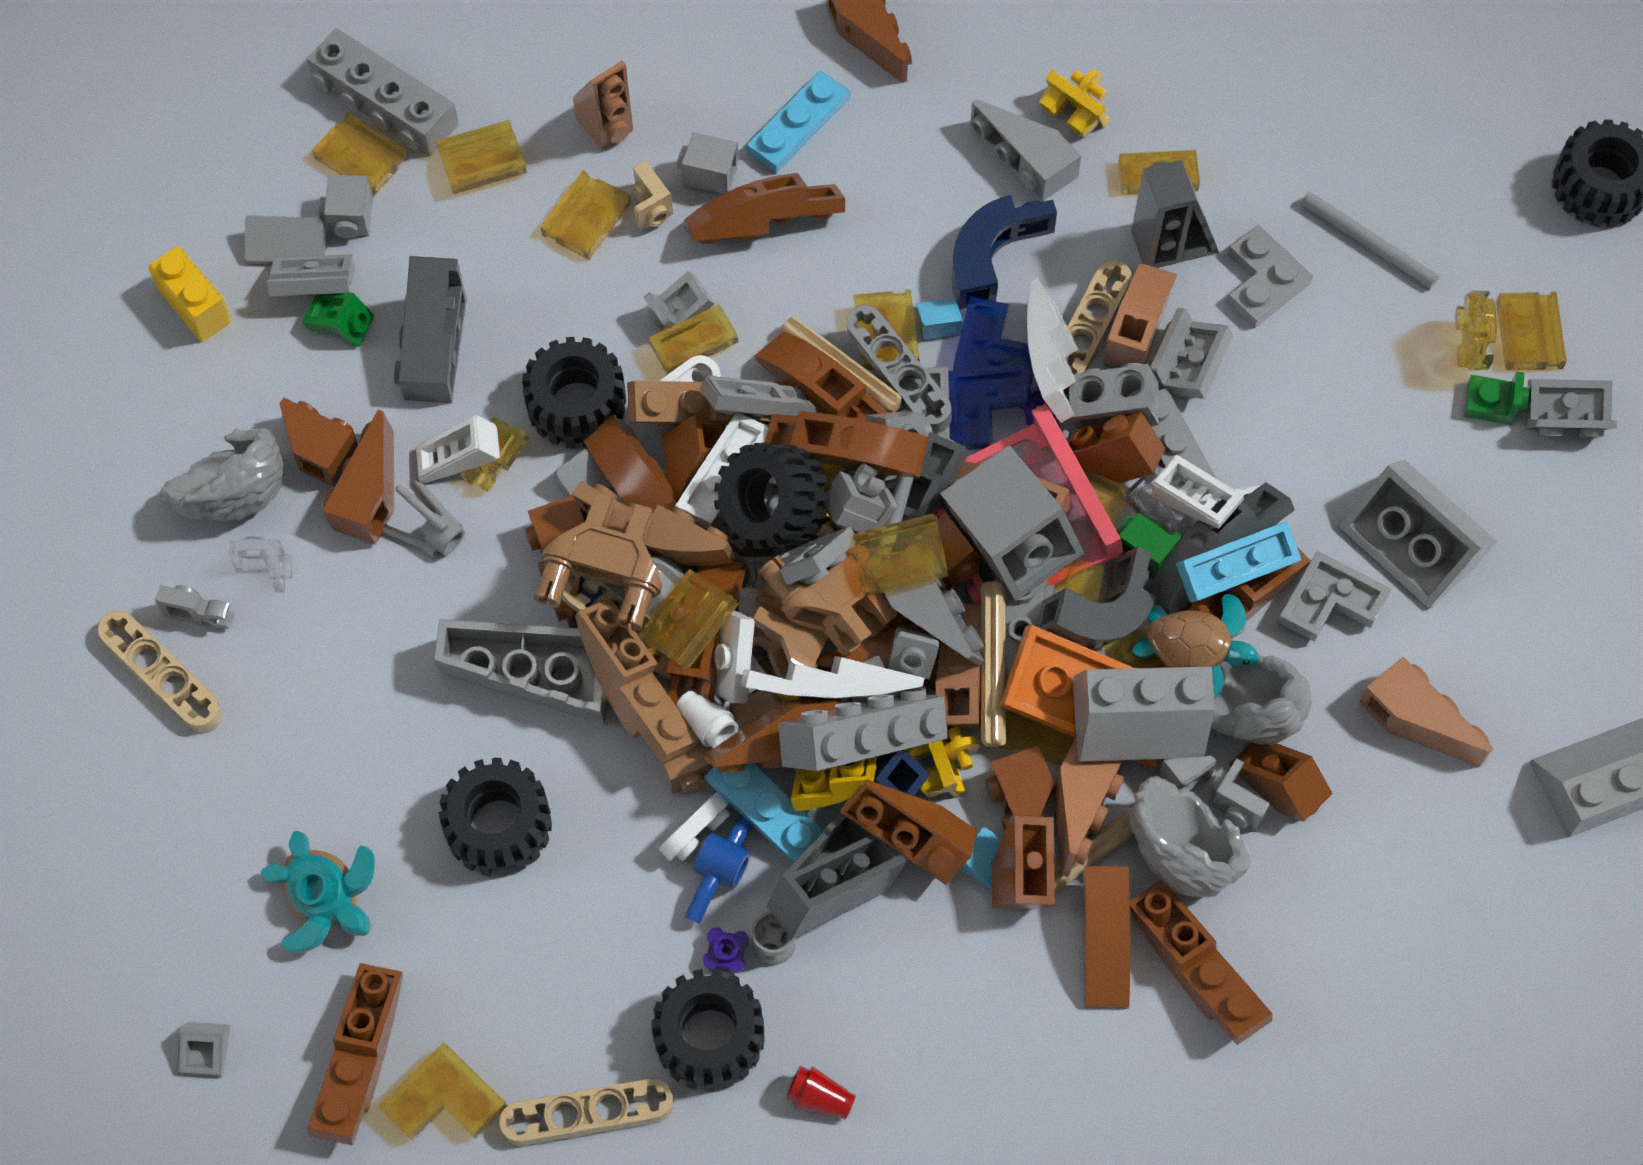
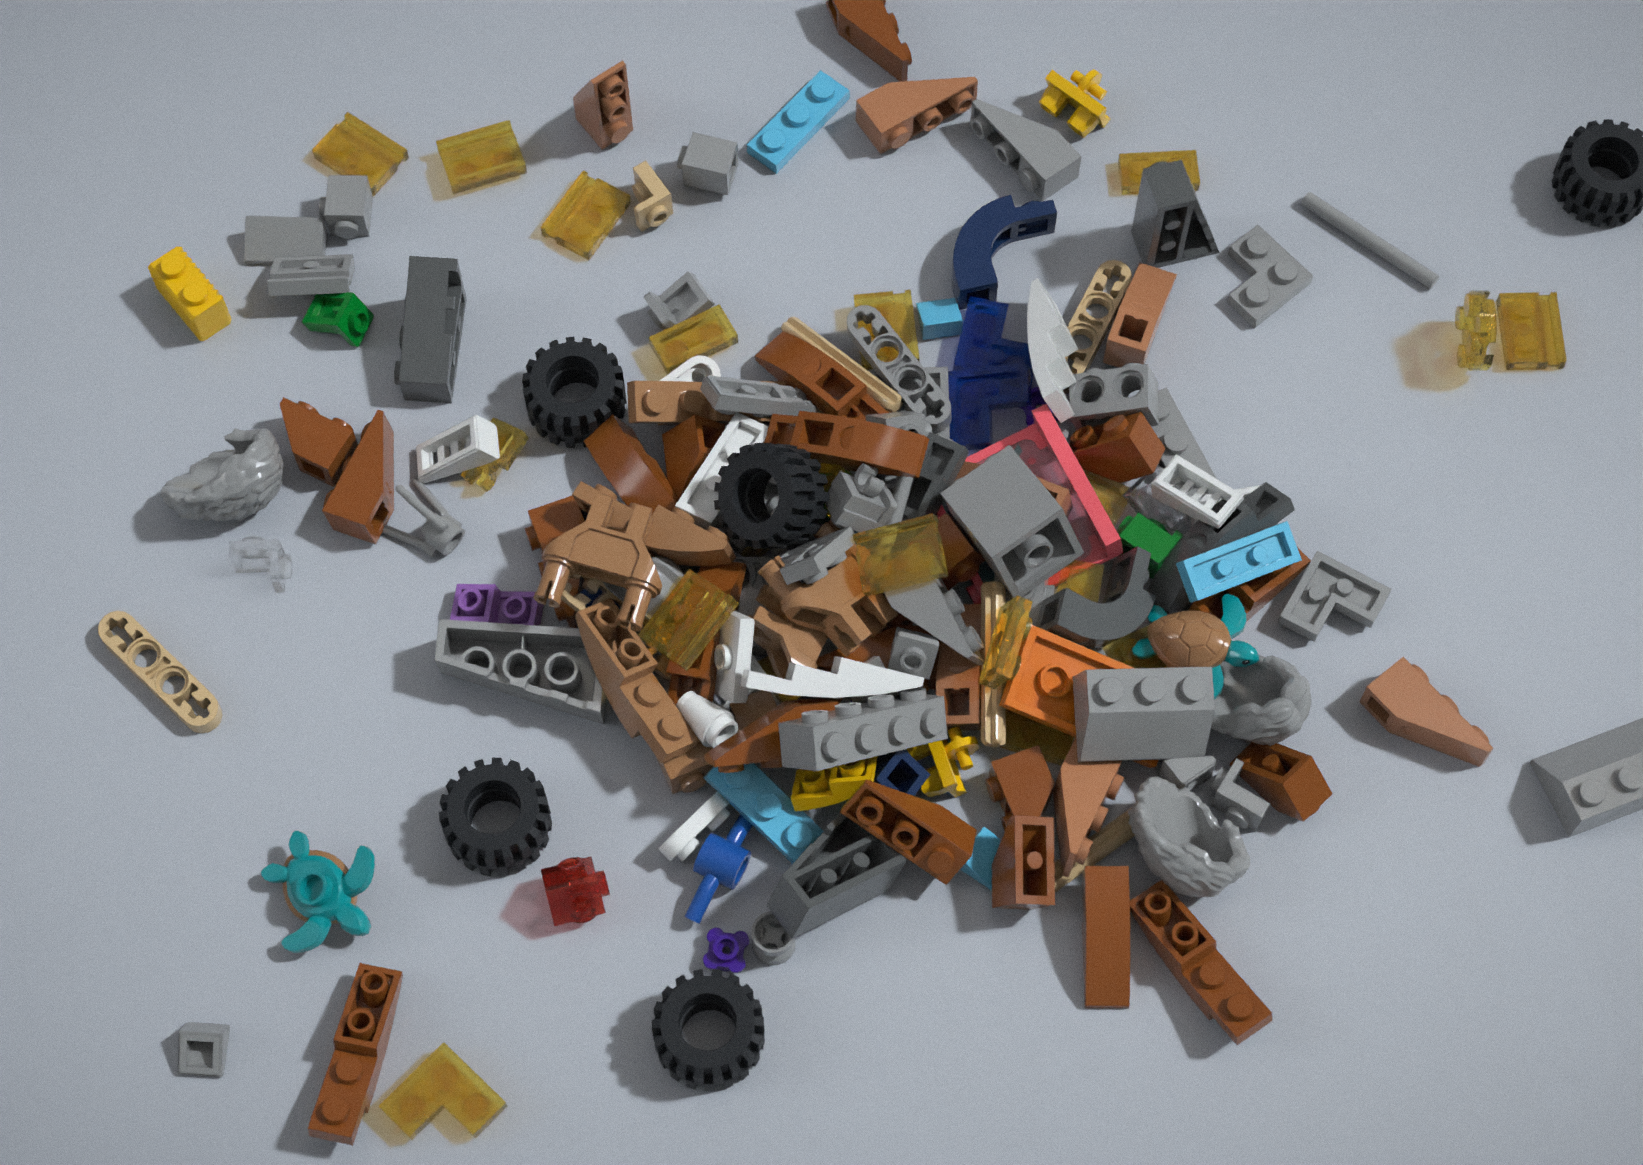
light grey plate [155,585,234,629] -> none
light grey brick [307,28,459,156] -> none
tan beam [499,1079,674,1146] -> none
light grey slope [554,449,613,497] -> none
dark orange slope [684,173,845,244] -> none
red cone [786,1066,856,1120] -> none
light grey bracket [1150,308,1233,399] -> none
light grey slope [1338,460,1497,609] -> none
green bracket [1464,371,1529,425] -> none
light grey bracket [1526,379,1617,437] -> none
none -> medium lavender slope [450,584,544,626]
none -> clear red brick [541,856,610,926]
none -> nougat slope [856,77,978,154]
none -> clear yellow plate [979,595,1033,689]

